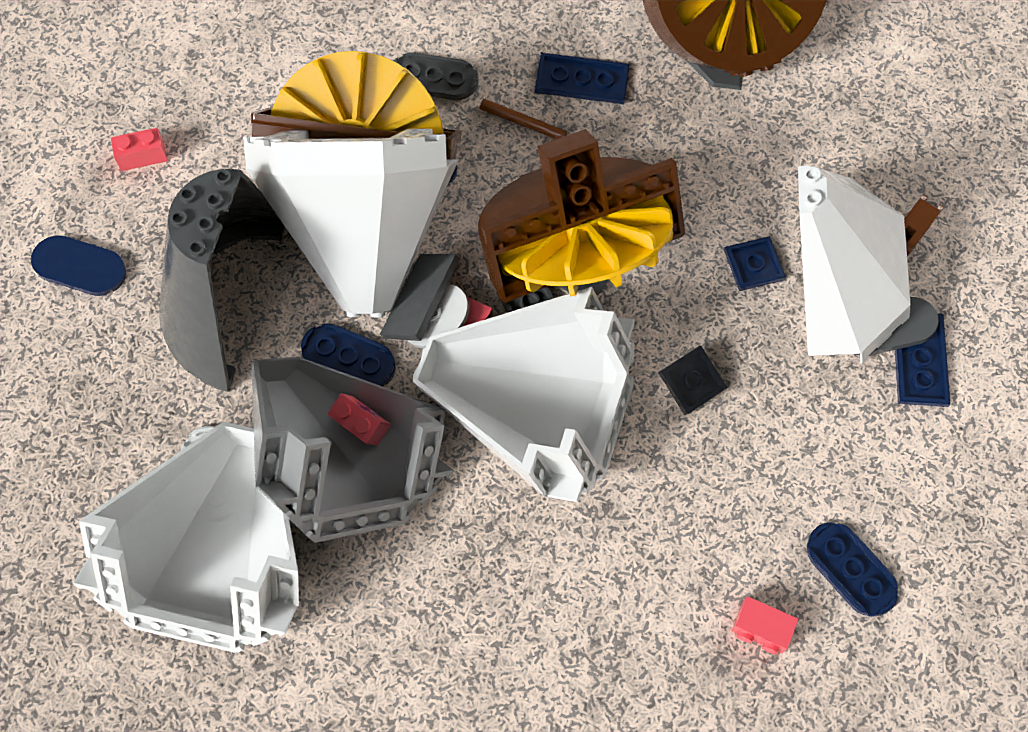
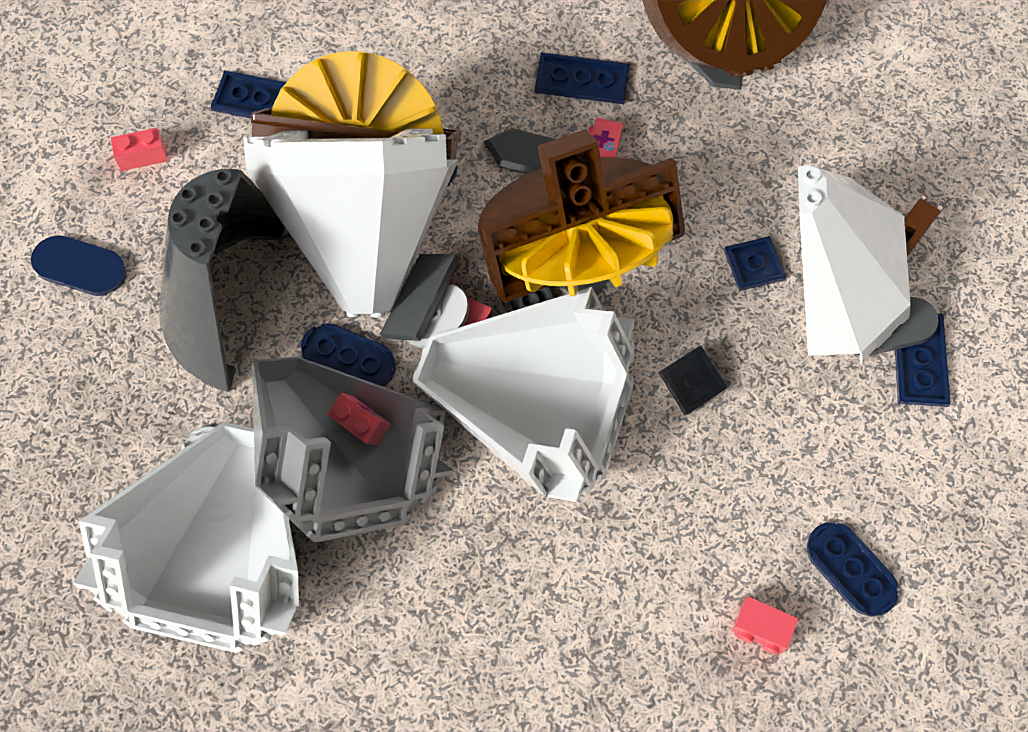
dark grey tile [393,52,479,100] -> none
dark orange piece [480,98,567,139] -> none
none -> dark blue tile [210,70,286,119]
none -> dark grey tile [484,128,556,174]
none -> coral brick [588,118,623,157]

